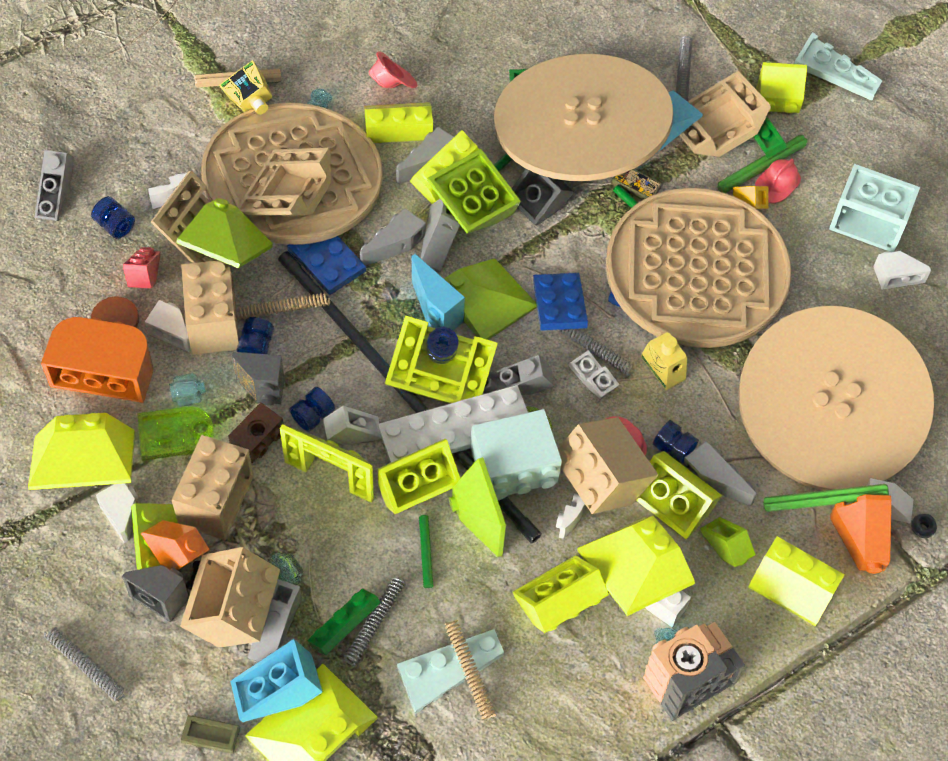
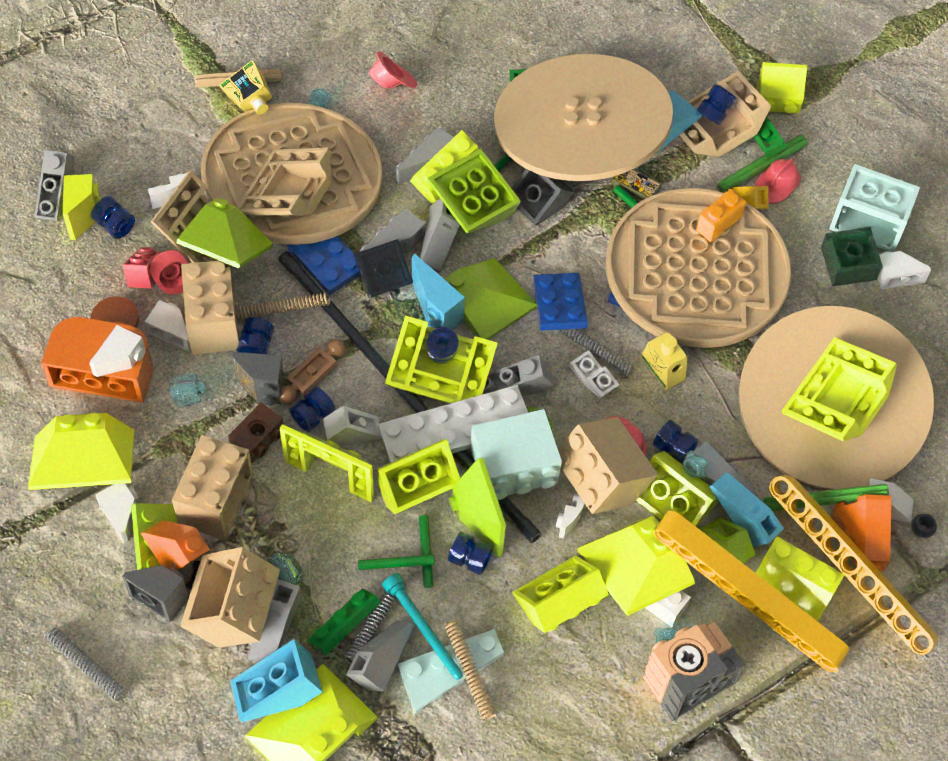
clear neon green plate [137,406,214,461] -> none
olive tile [181,715,240,754] -> none
neon yellow slope [364,102,433,143] -> none
light grey piece [676,36,693,101] -> none
light aqua wing [794,32,883,100] -> none
none -> neon yellow slope [63,174,103,240]
none -> white slope [89,325,145,377]
none -> coral piece [150,250,189,295]
none -> medium nougat plate [278,339,346,405]
none -> light grey slope [346,621,415,691]
none -> black tile [353,239,413,298]
none -> green bar [358,555,435,570]
none -> teal piece [382,573,463,680]
none -> clear blue wheel [448,531,494,575]
none -> yellow beam [654,511,849,672]
none -> clear light blue plate [683,451,708,478]
none -> light orange brick [696,189,746,242]
none -> clear blue wheel [697,83,738,125]
none -> medium azure slope [709,472,784,547]
none -> yellow beam [769,475,938,655]
none -> neon yellow slope [781,337,897,441]
none -> clear green brick [821,227,883,287]

